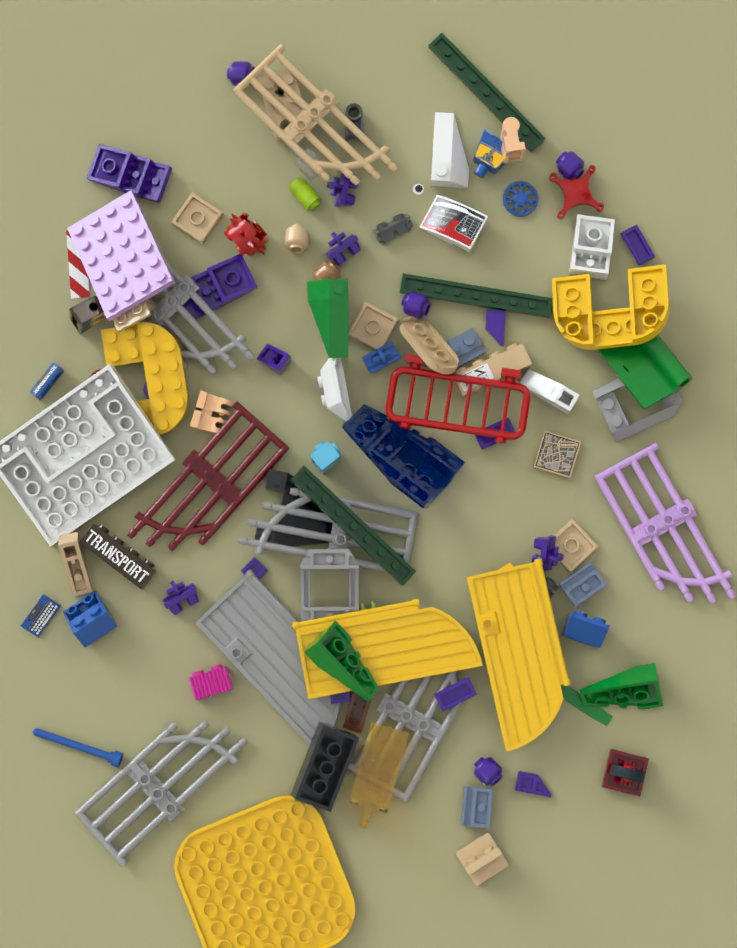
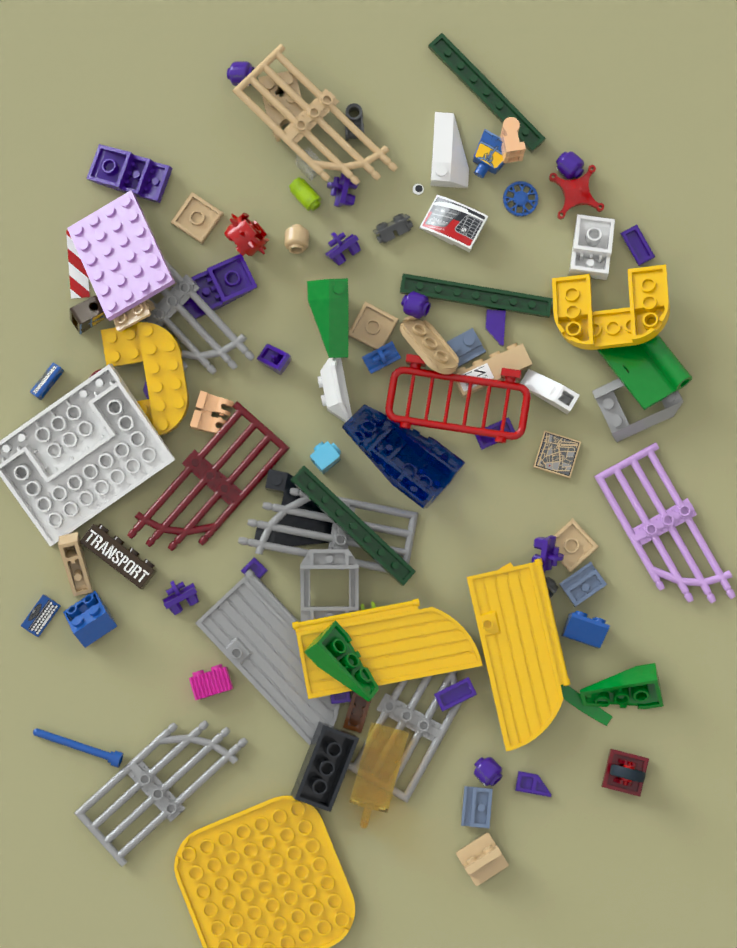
medium nougat head [313,261,341,280] -> none

